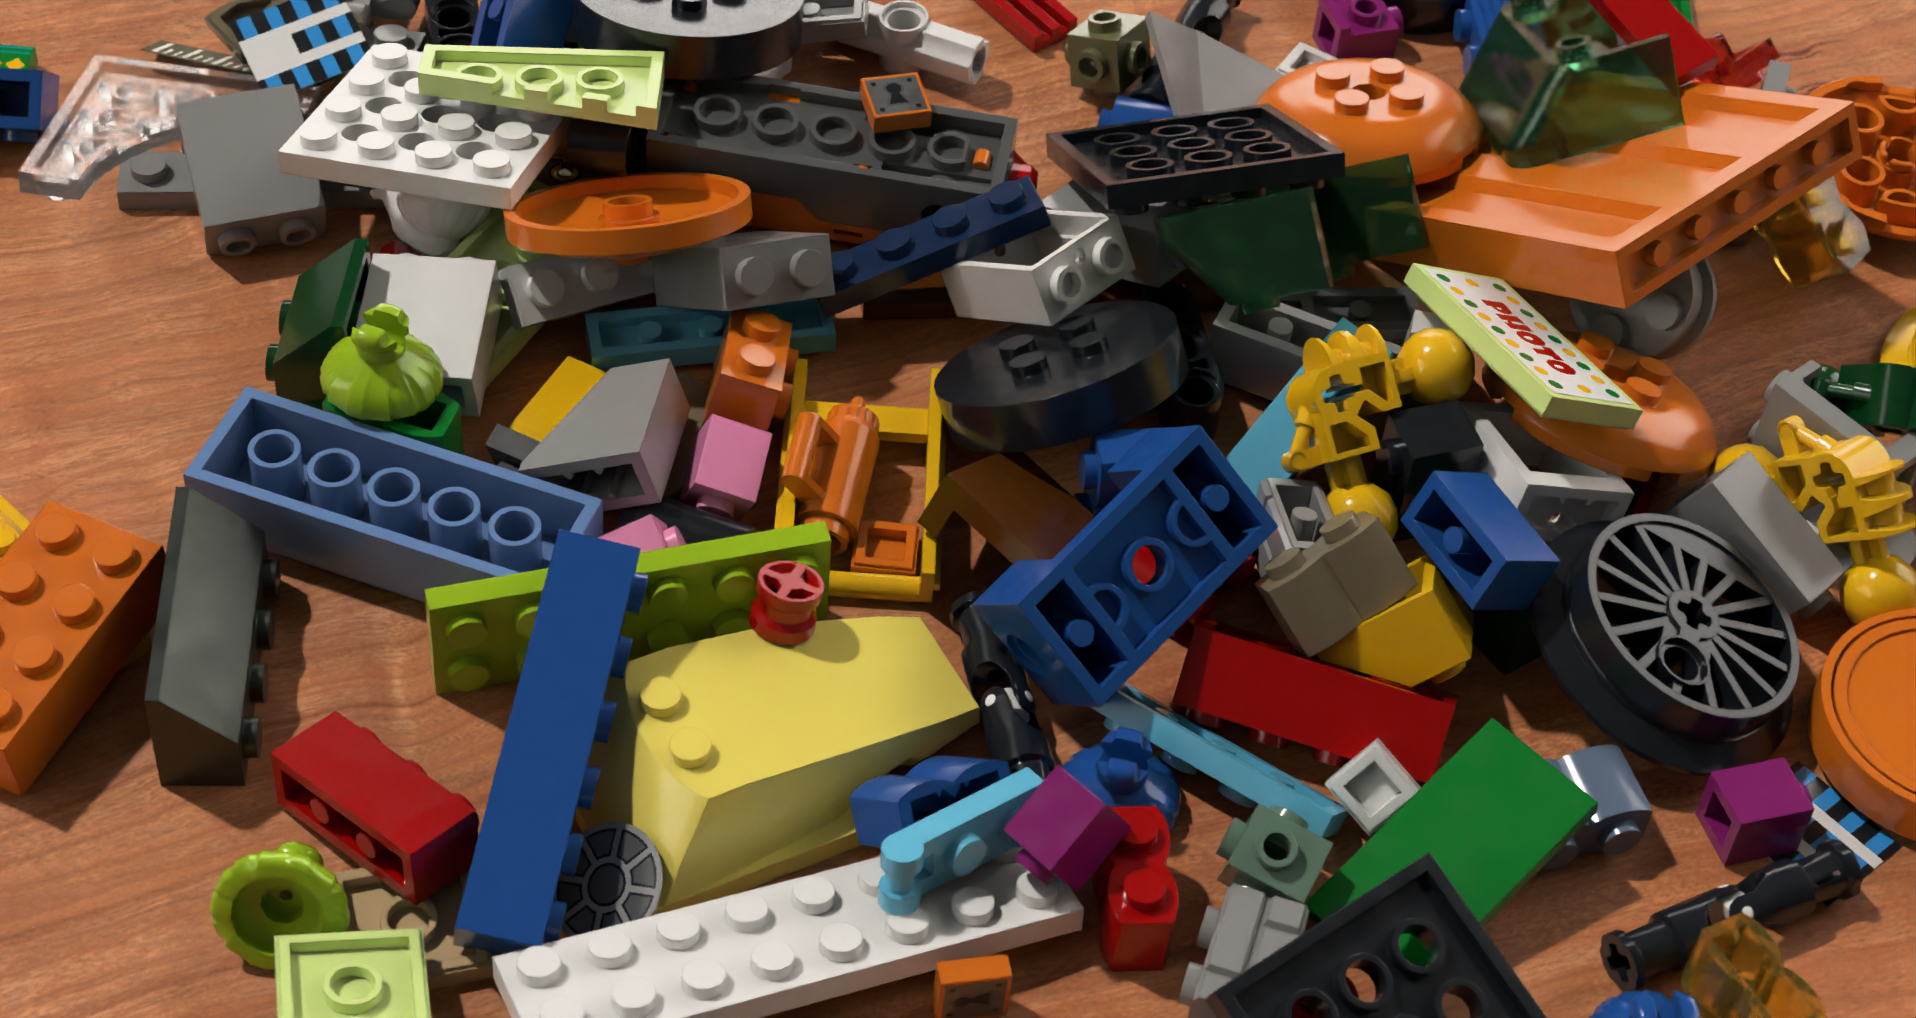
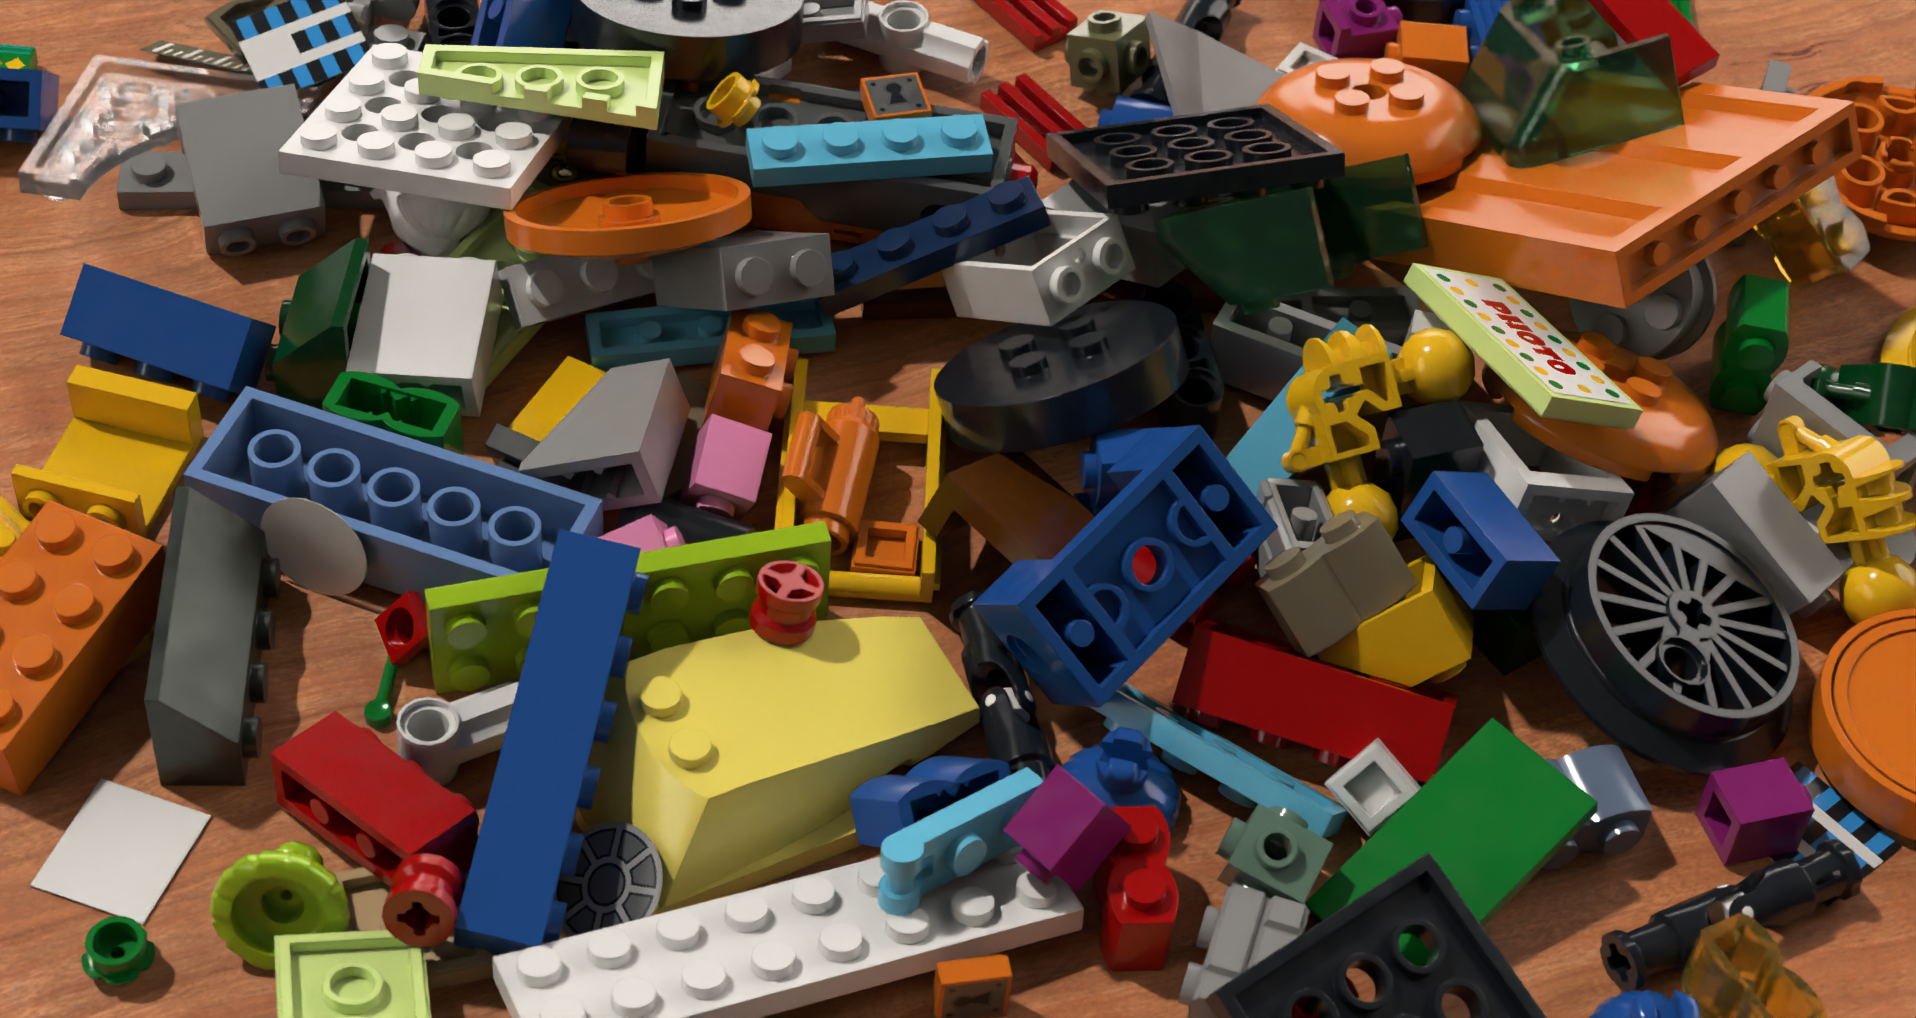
lime hair [320,303,443,422] -> none
clear red bracket [1693,33,1780,88] -> none
none -> yellow panel [11,365,204,539]
none -> white sticker [30,778,211,924]
none -> blue brick [60,263,276,403]
none -> green plate [81,916,155,986]
none -> white sticker [261,498,367,596]
none -> green hinge [364,656,399,729]
none -> red piece [375,591,430,666]
none -> red wheel [382,853,466,947]
none -> white piece [396,681,518,786]
none -> yellow plate [706,72,761,128]
none -> medium azure plate [746,114,993,187]
none -> red tile [979,73,1087,171]
none -> orange brick [1384,21,1469,93]
none -> green brick [1709,274,1791,416]

